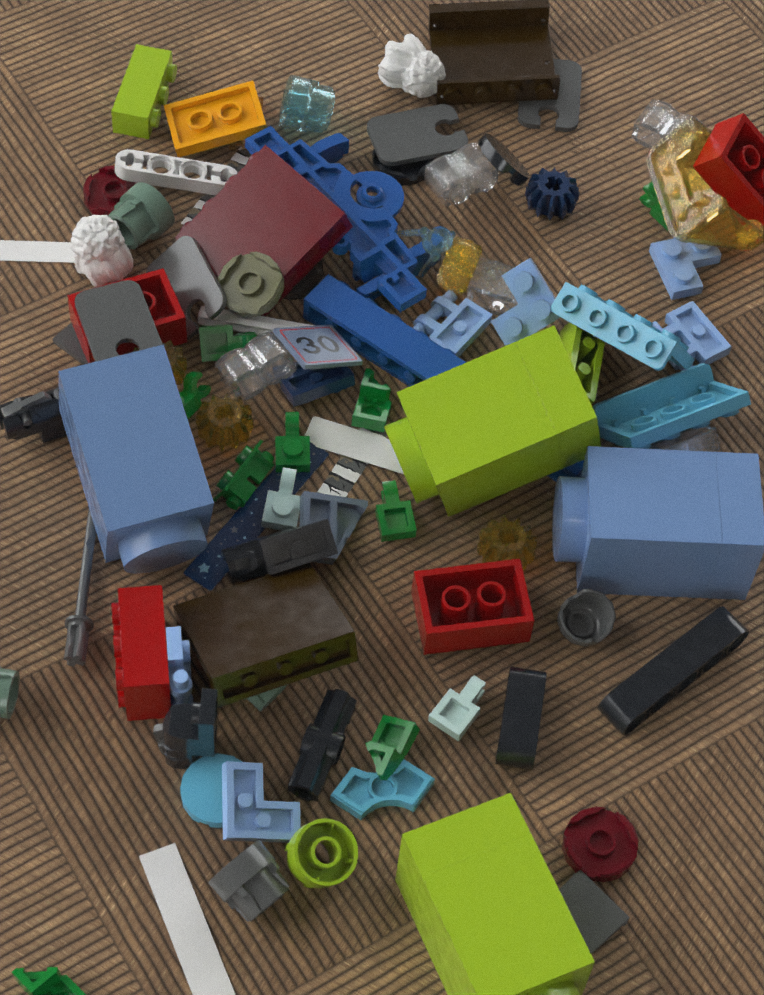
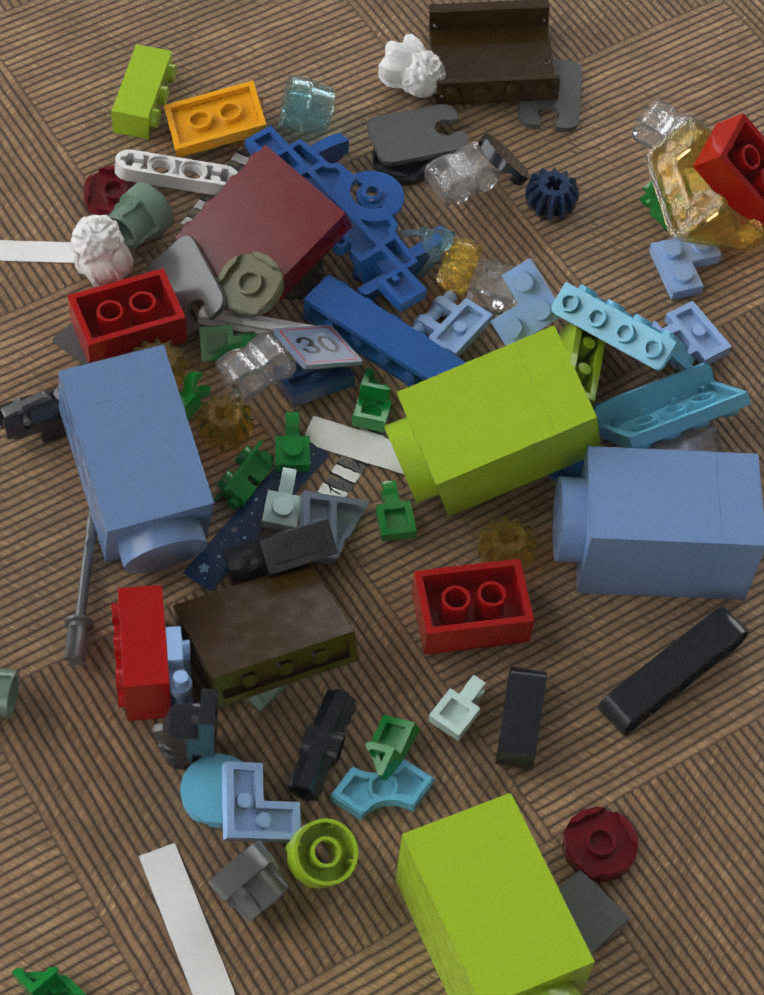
dark grey piece [75,280,162,362] -> none
dark grey hair [557,589,616,647] -> none

